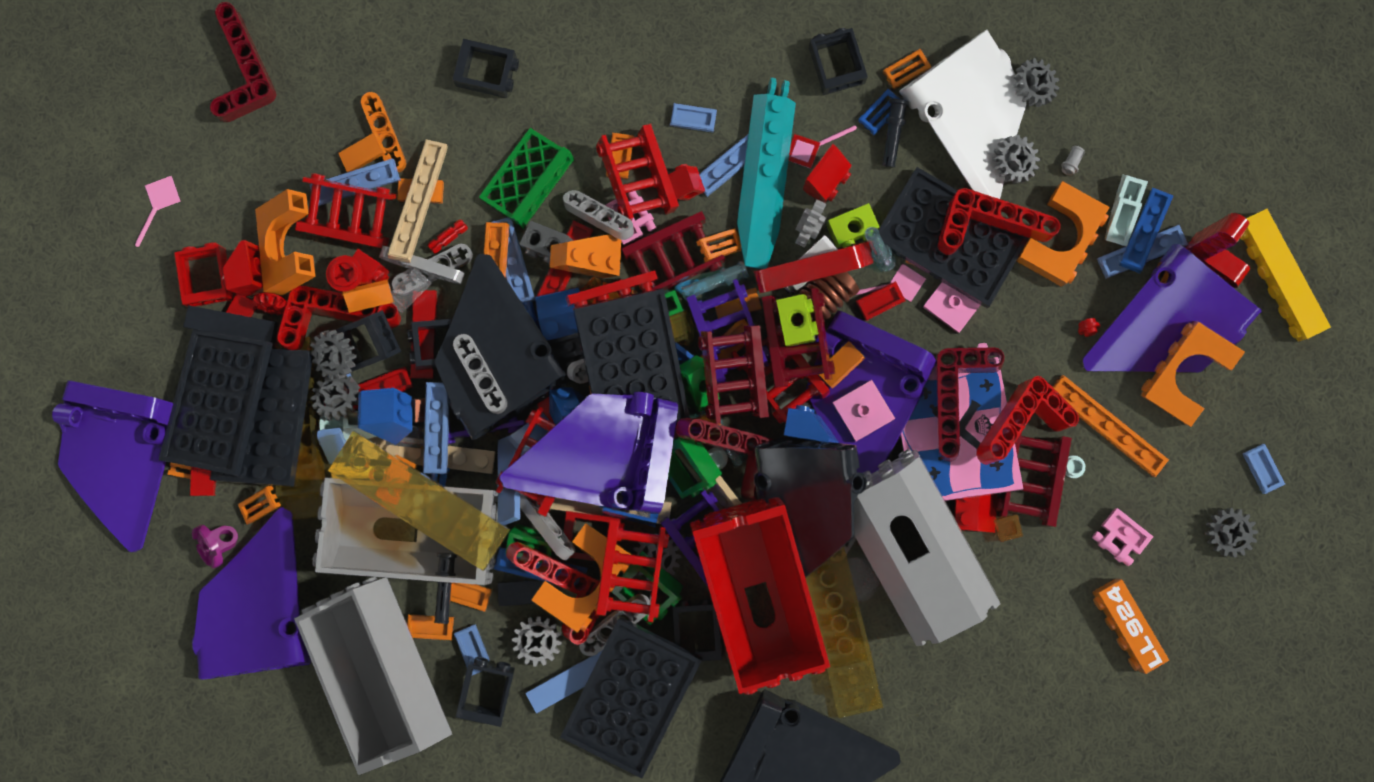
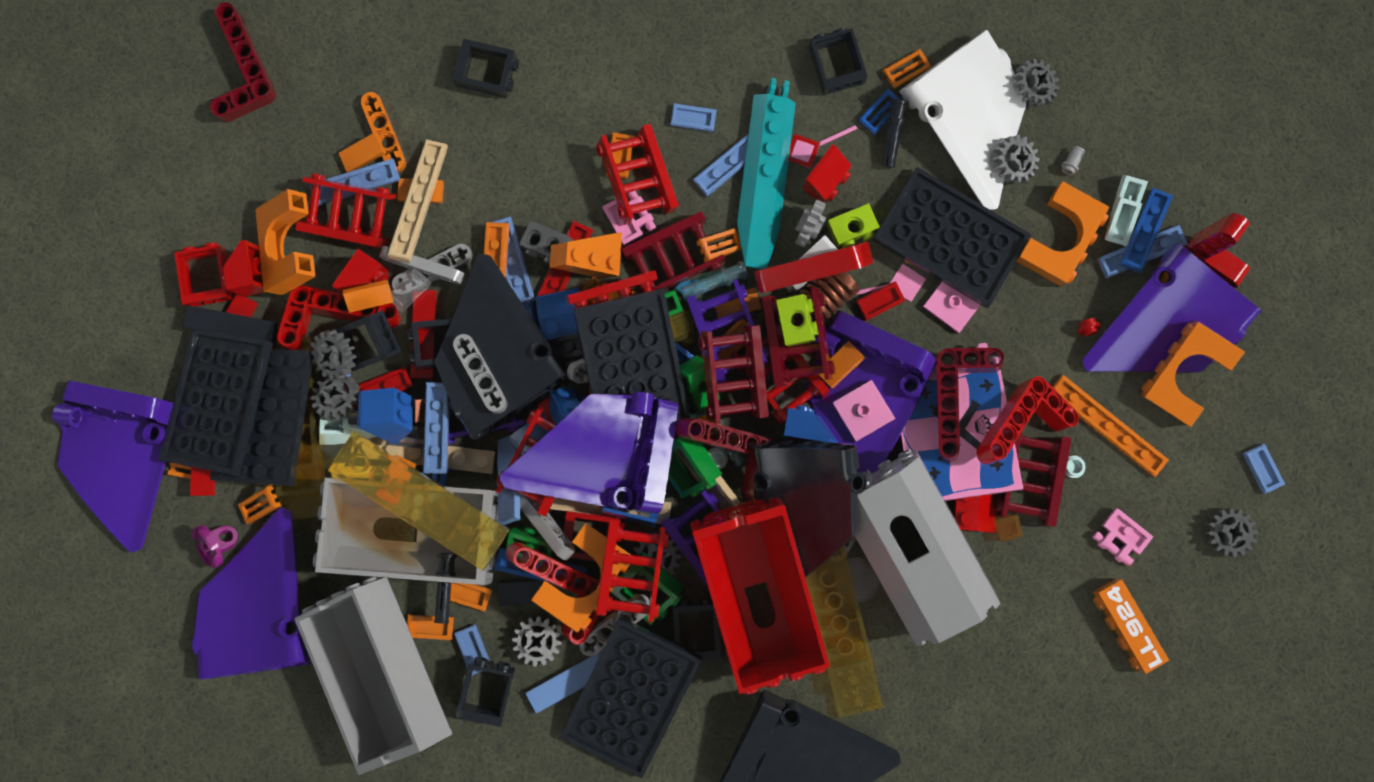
bright pink piece [135,176,181,247] -> none
red gear [252,292,287,316] -> none
medium blue tile [317,428,352,464] -> none
red gear [326,255,364,292] -> none
red axle [427,219,468,253] -> none
green fence [479,128,574,229] -> none
light grey beam [563,190,634,240] -> none
red brick [668,164,705,200] -> none
clear light blue pin [864,227,896,272] -> none
red beam [938,188,1060,255] -> none
yellow brick [1240,209,1331,342] -> none

